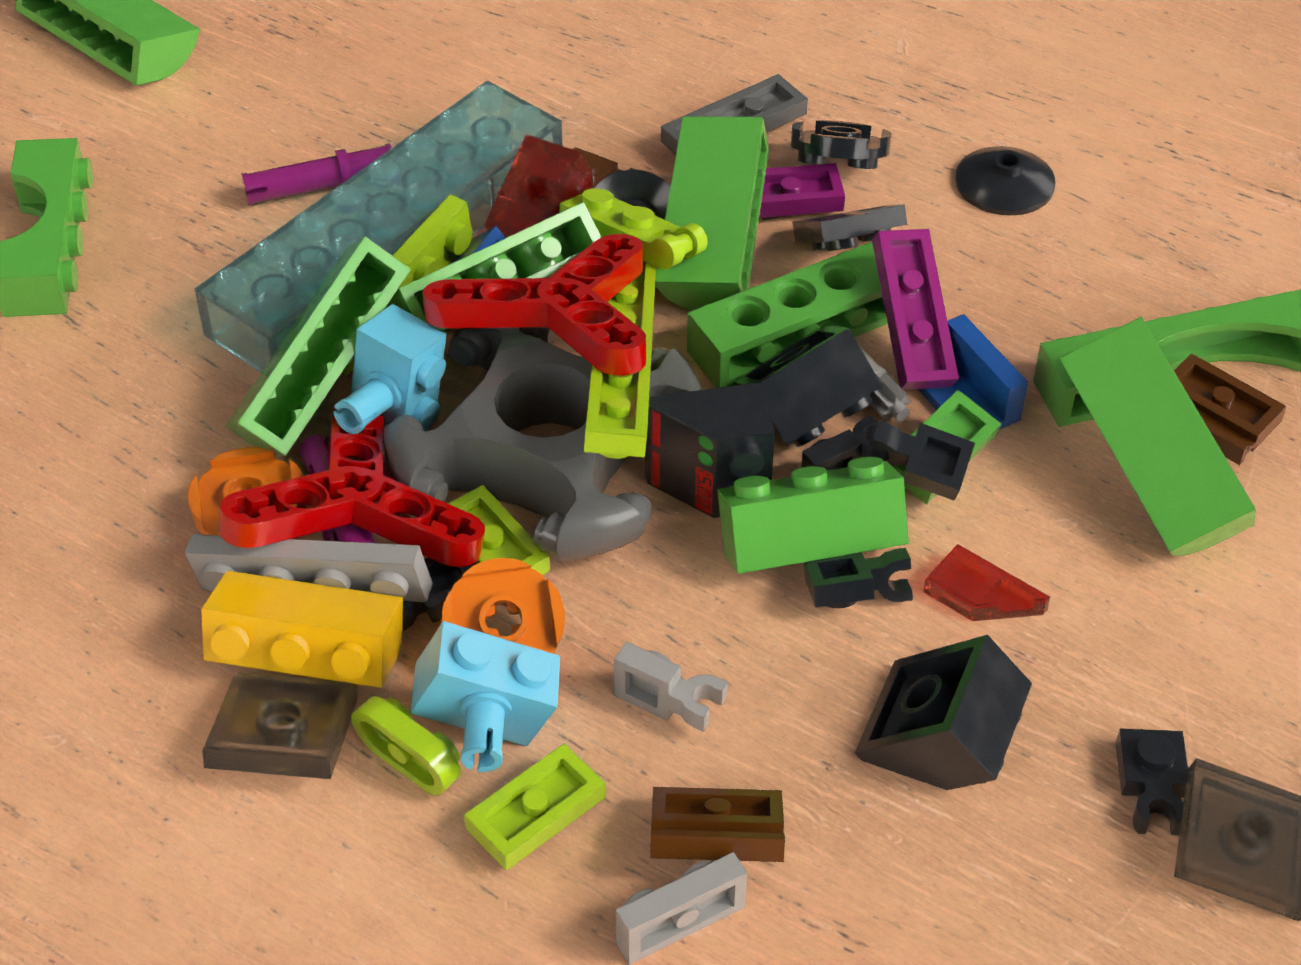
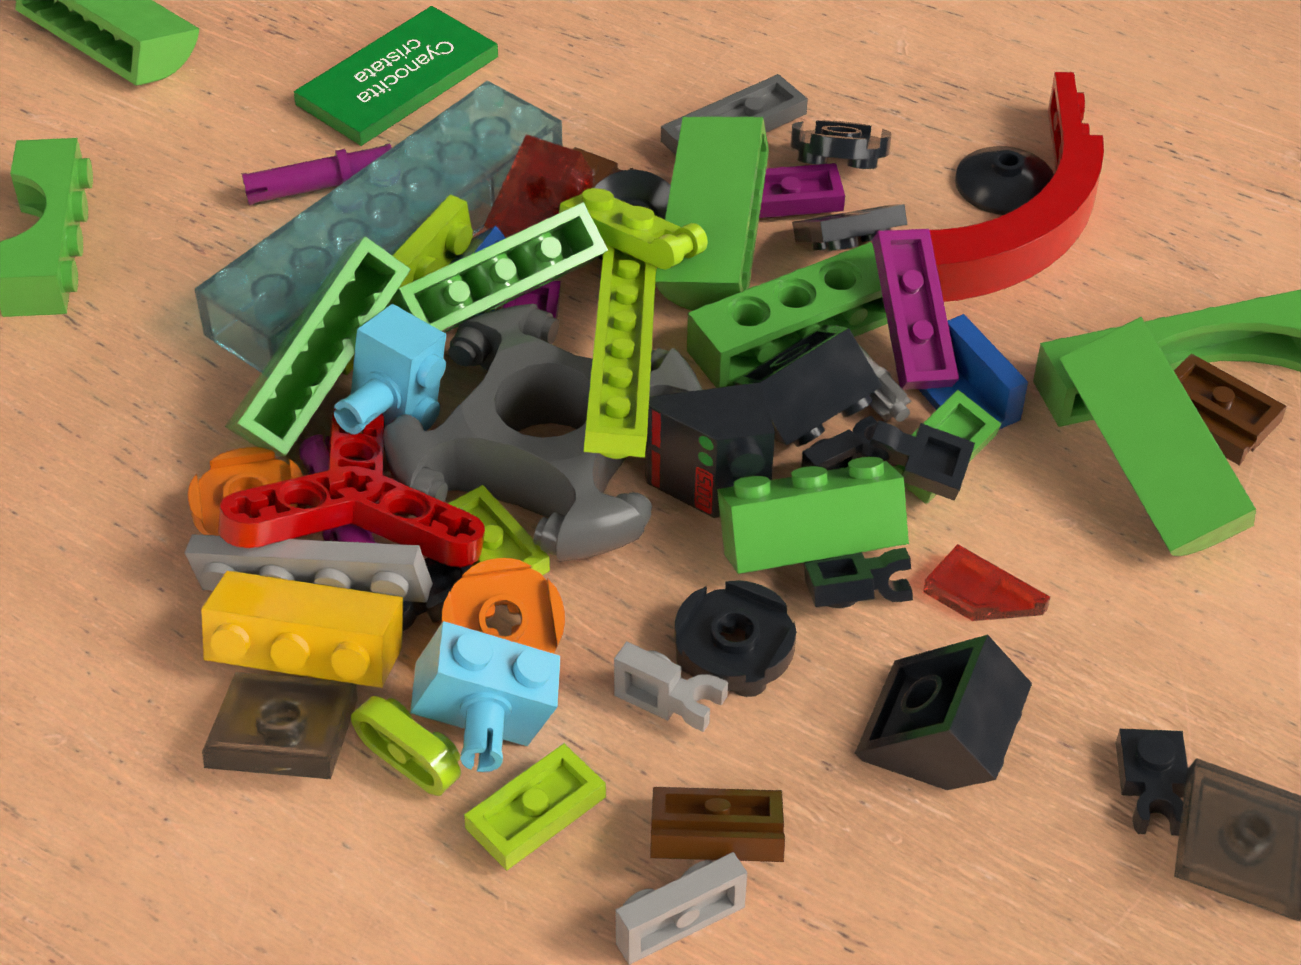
red piece [423,234,646,375] -> none
none -> green tile [293,6,498,146]
none -> black plate [674,580,797,697]
none -> red arch [930,72,1104,302]

